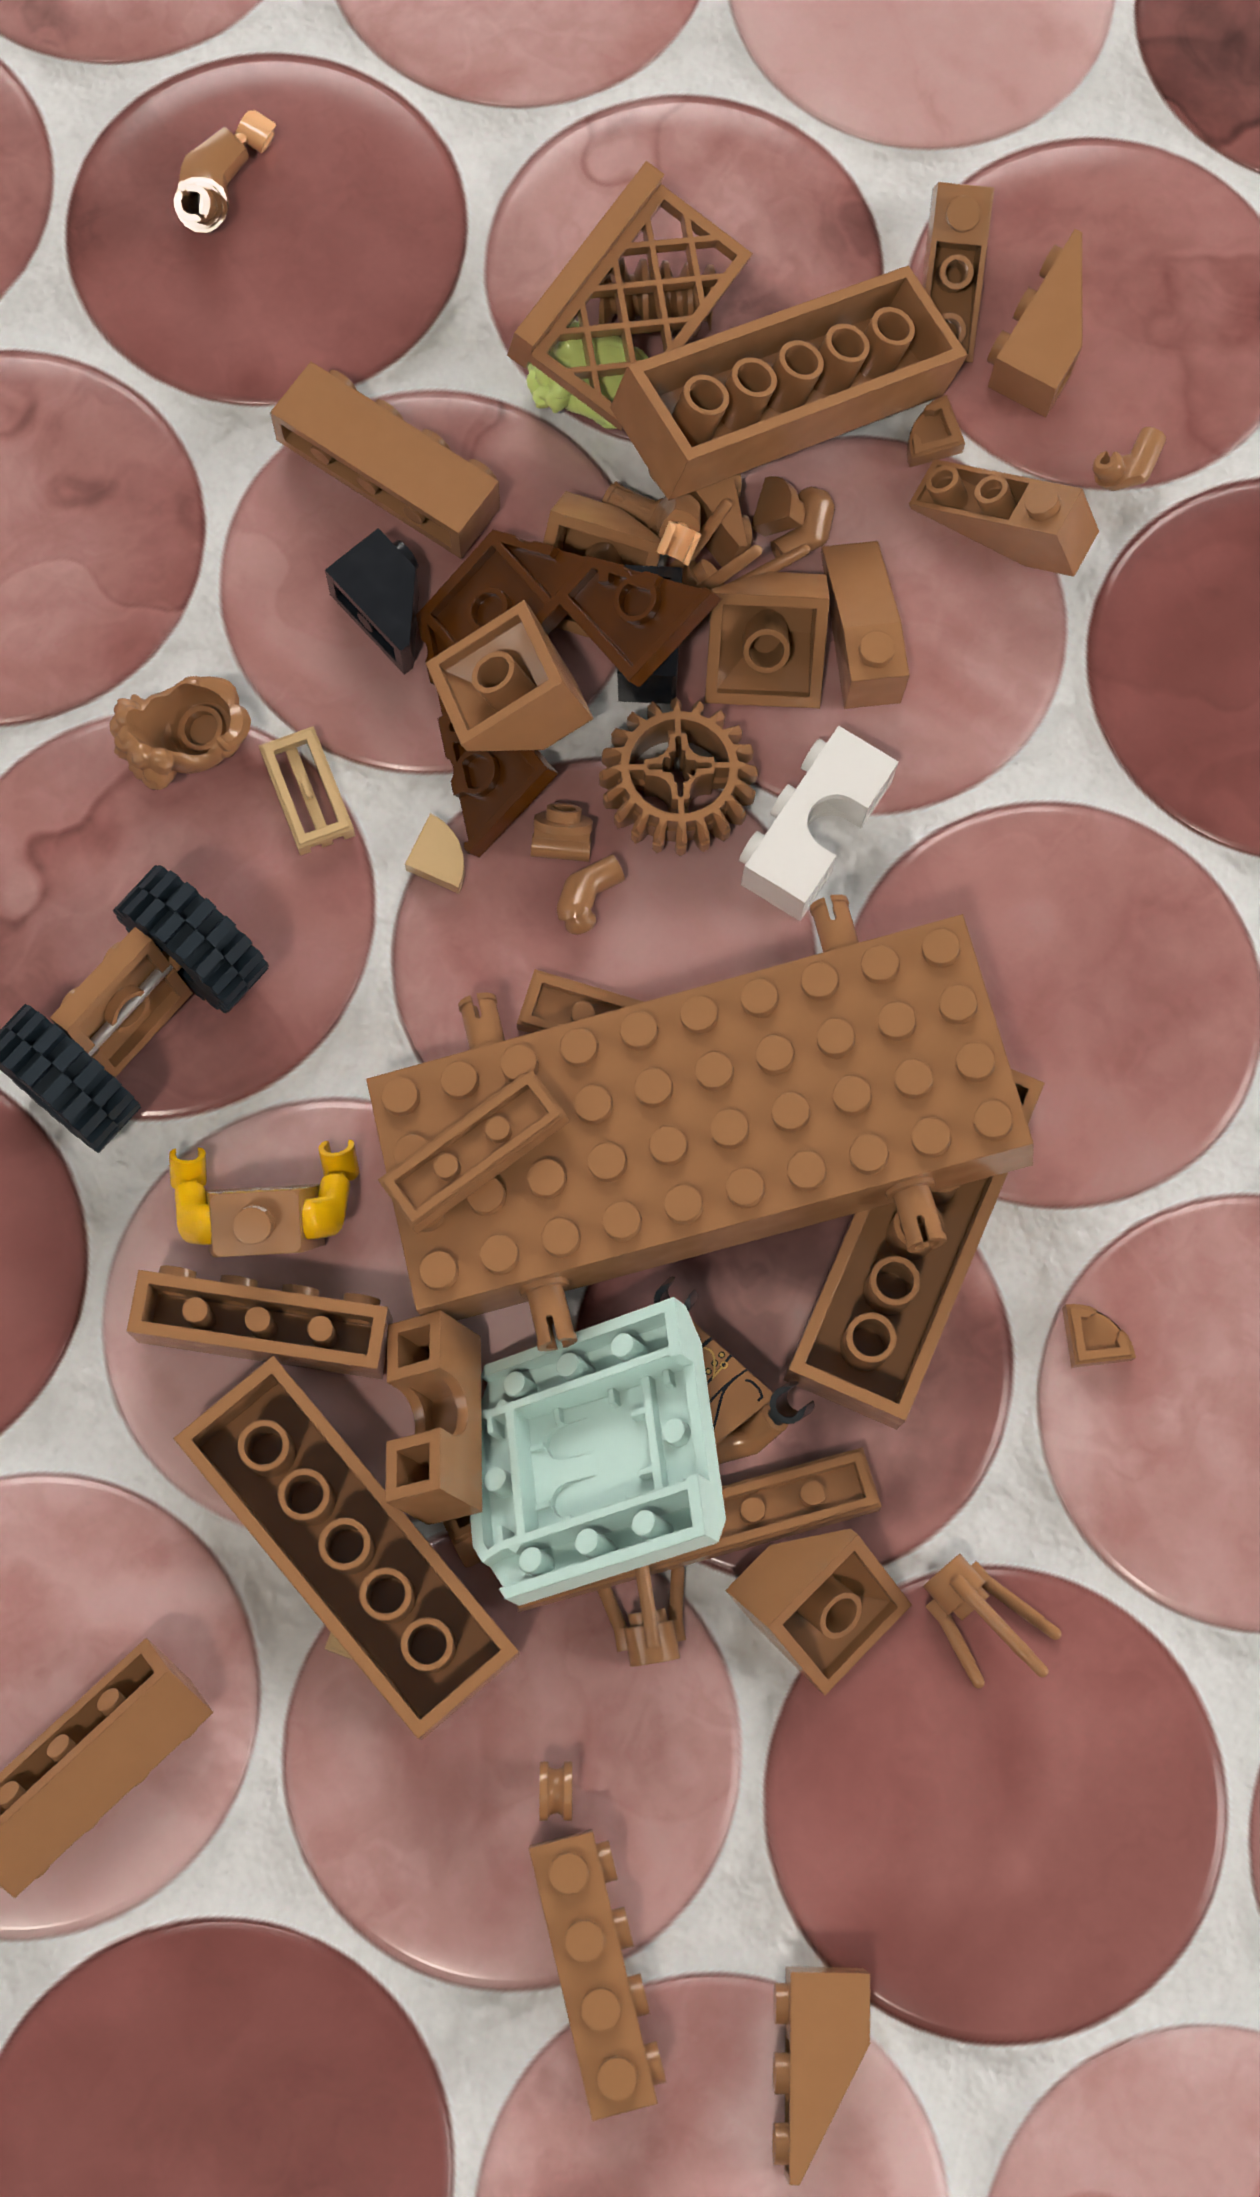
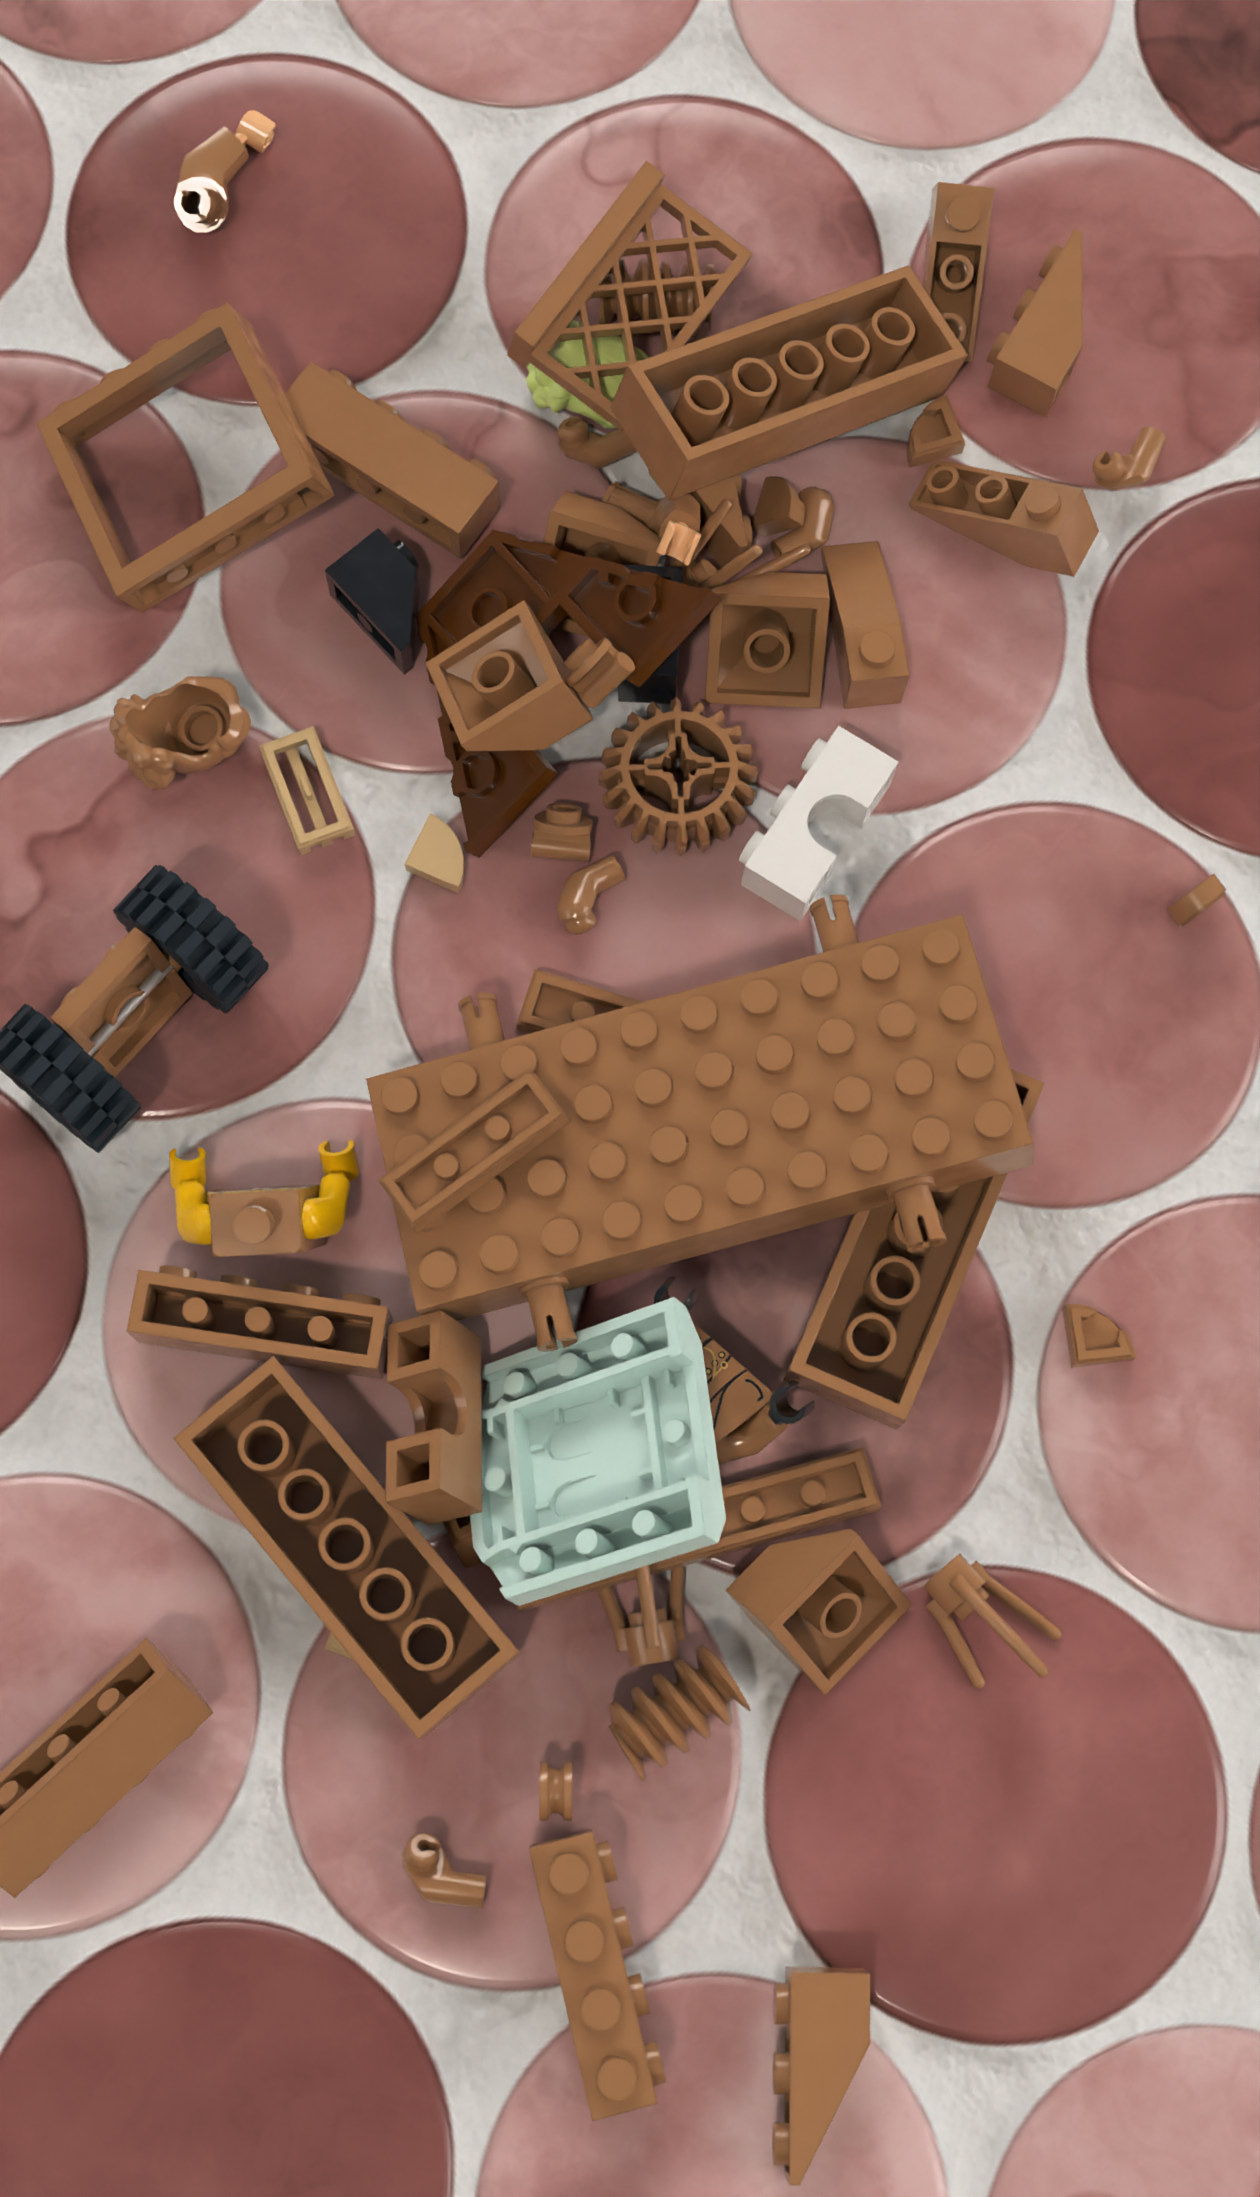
none -> medium nougat window [36,302,335,613]
none -> medium nougat arm [402,1833,487,1909]
none -> medium nougat arm [558,417,638,468]
none -> medium nougat plate [564,637,635,708]
none -> medium nougat piece [608,1645,751,1781]
none -> medium nougat tile [1166,873,1227,926]

